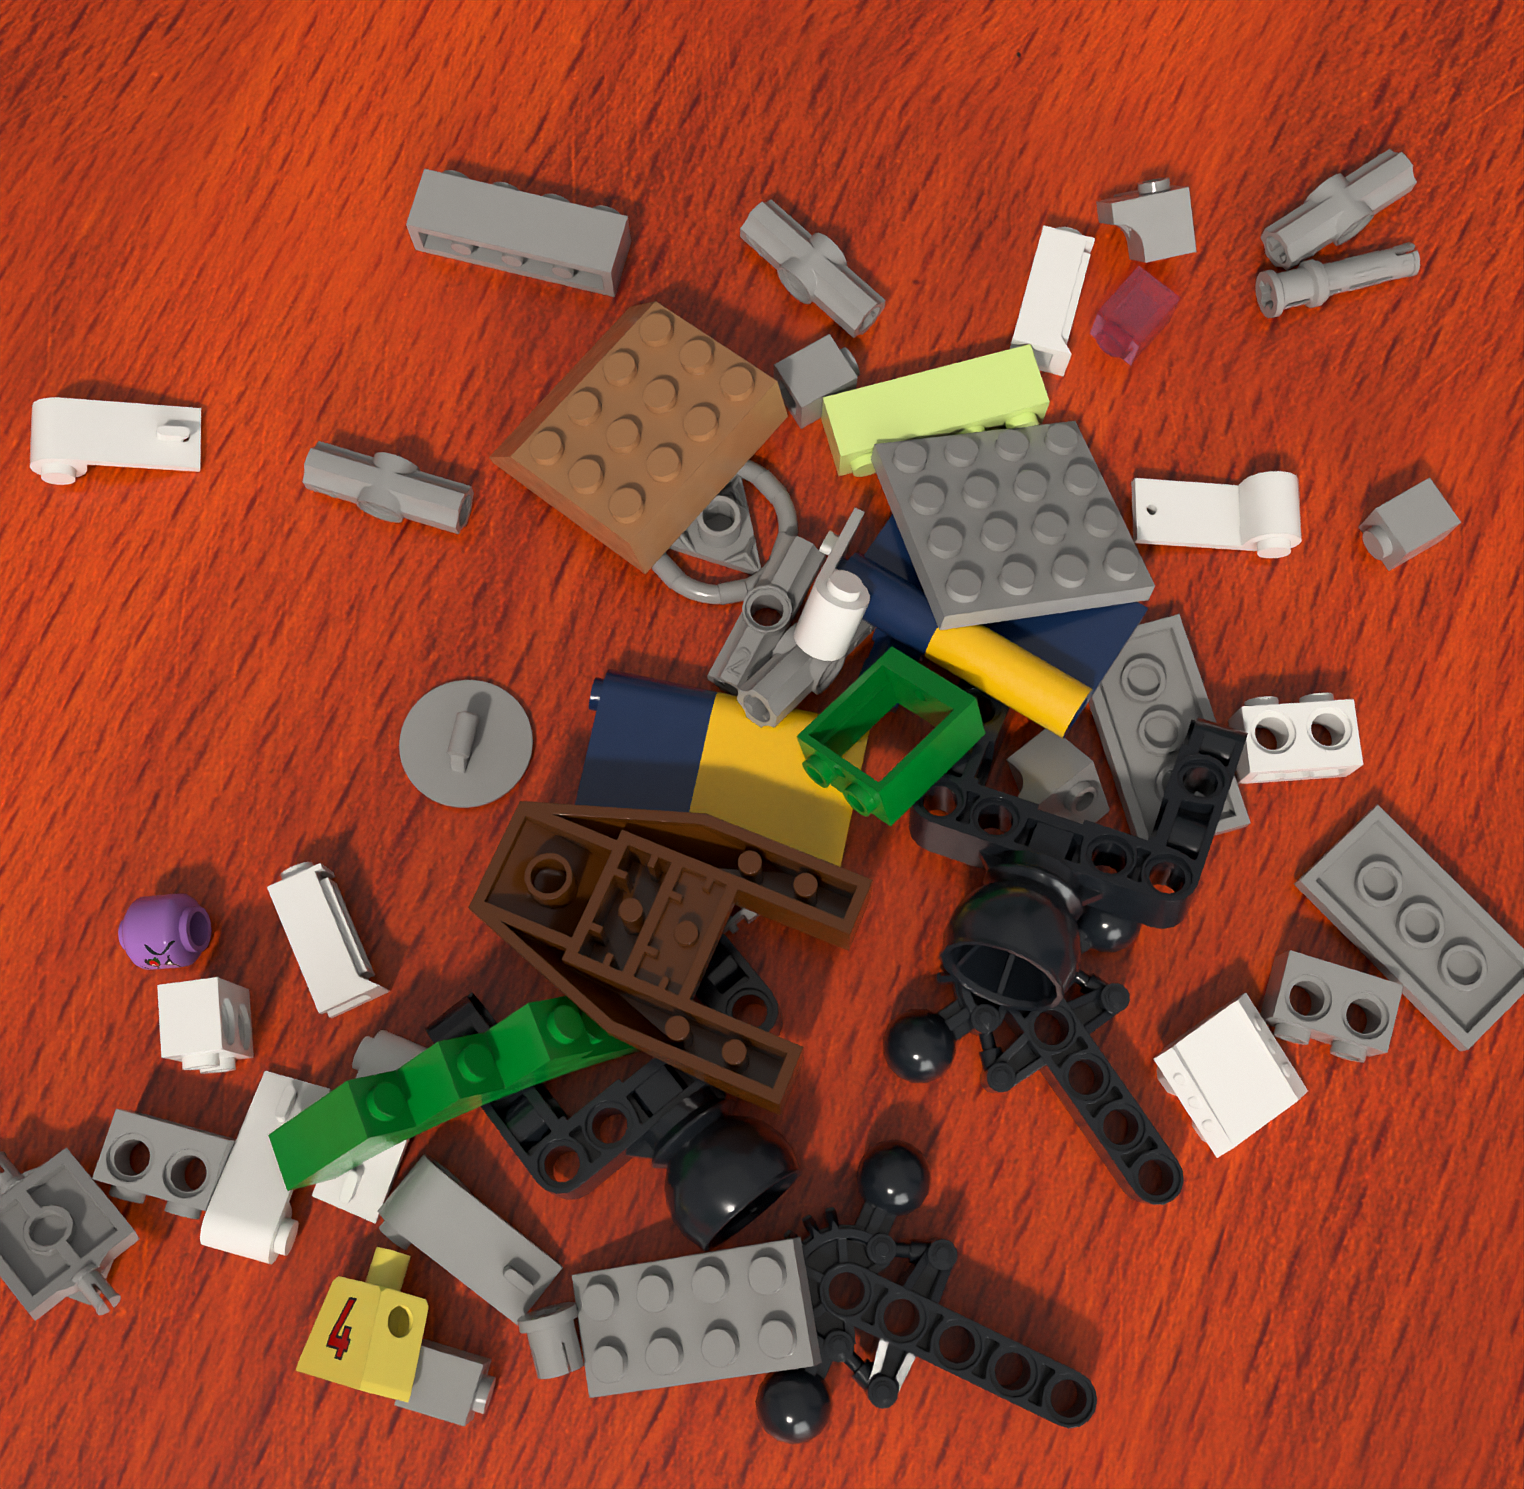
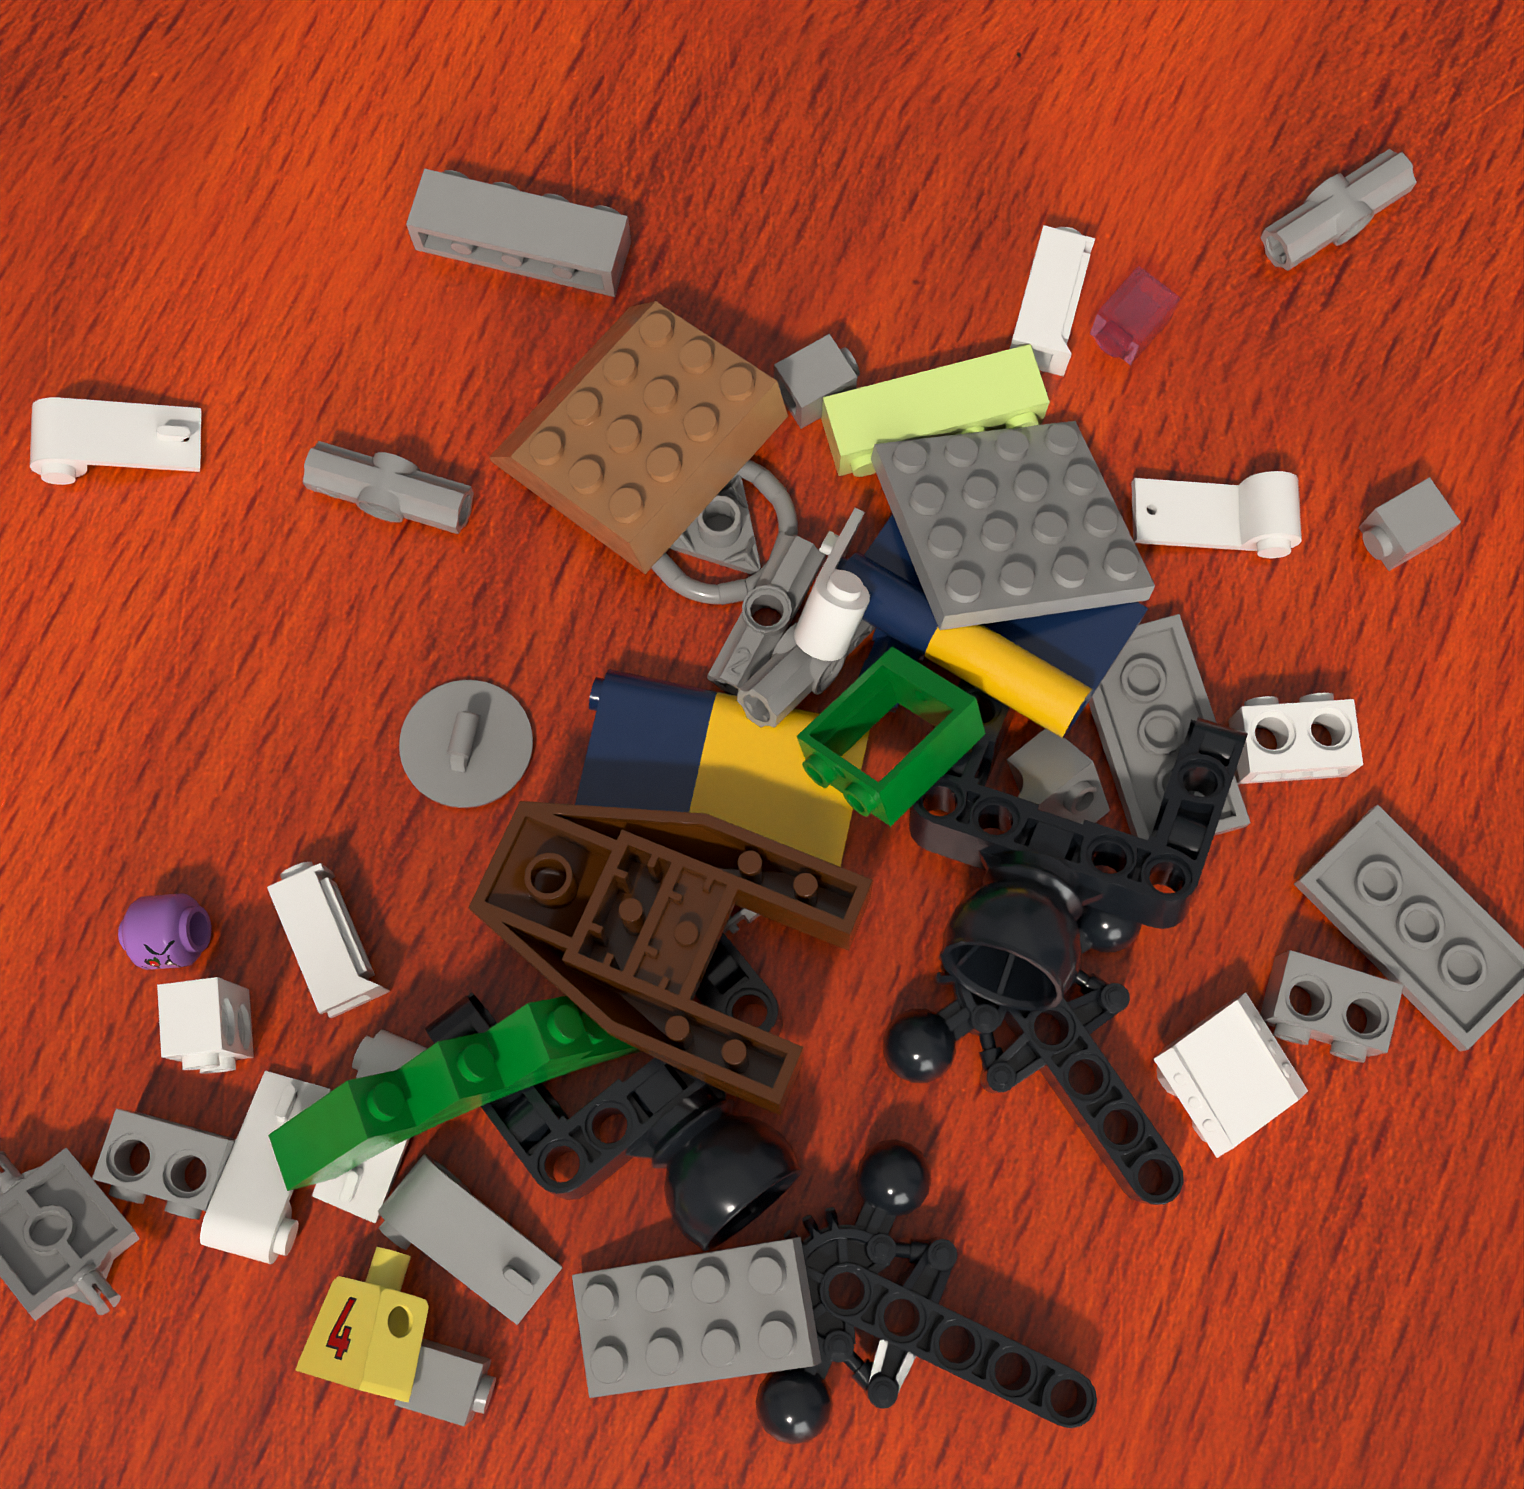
light grey bush [517,1302,584,1379] -> none
light grey piece [740,200,886,338] -> none
light grey brick [1096,177,1197,263] -> none
light grey pin [1255,242,1420,318] -> none

